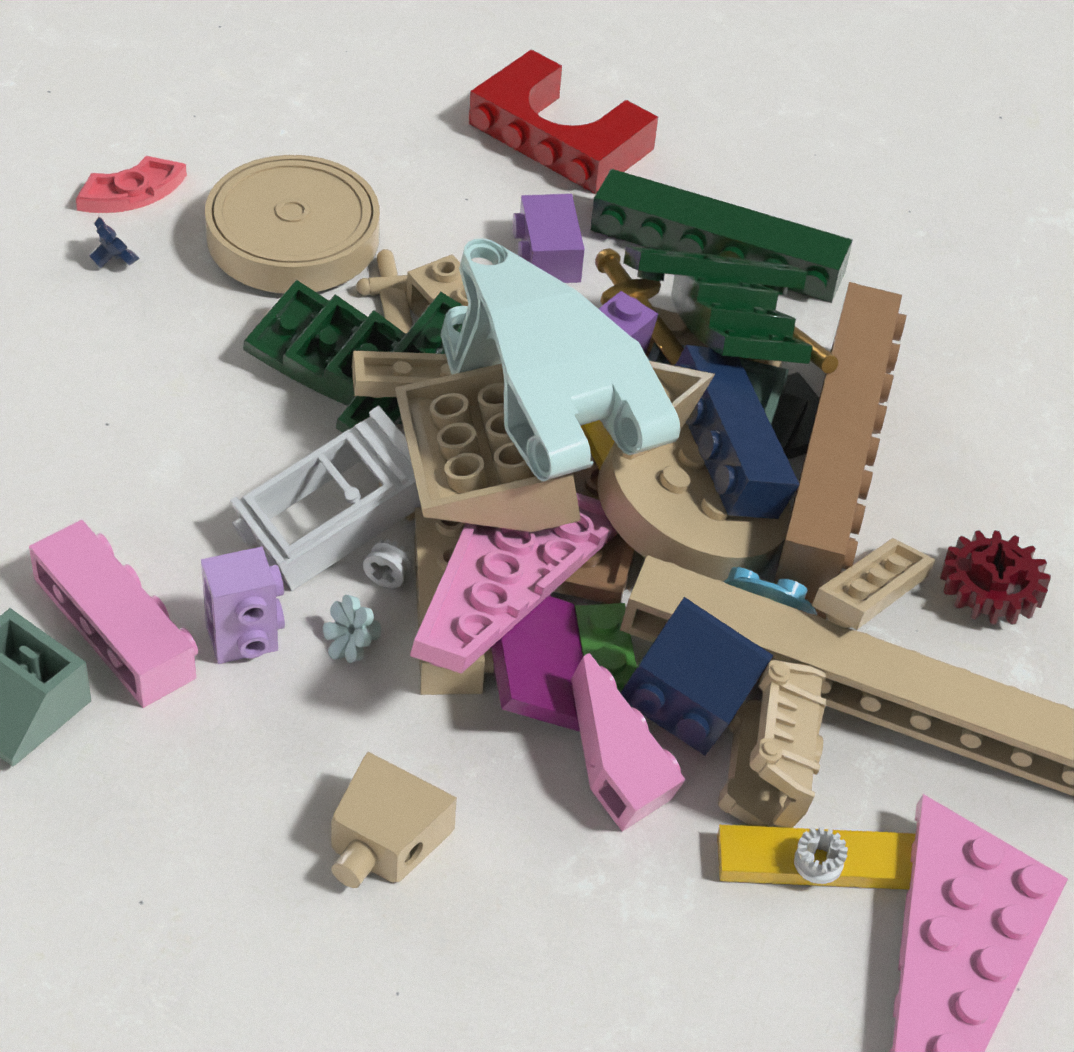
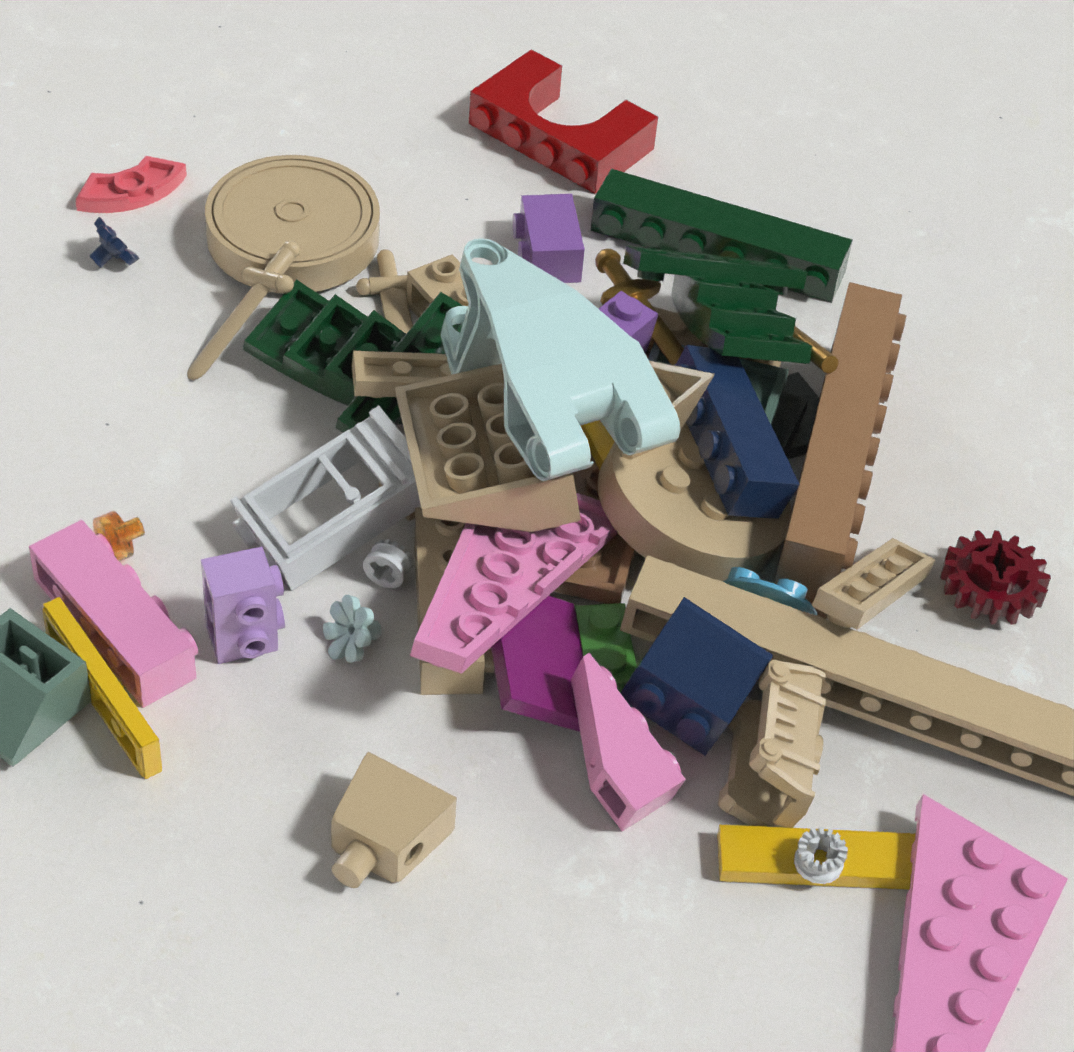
none -> yellow tile [42,597,162,779]
none -> clear orange tile [93,511,145,562]
none -> tan sword [187,241,300,380]

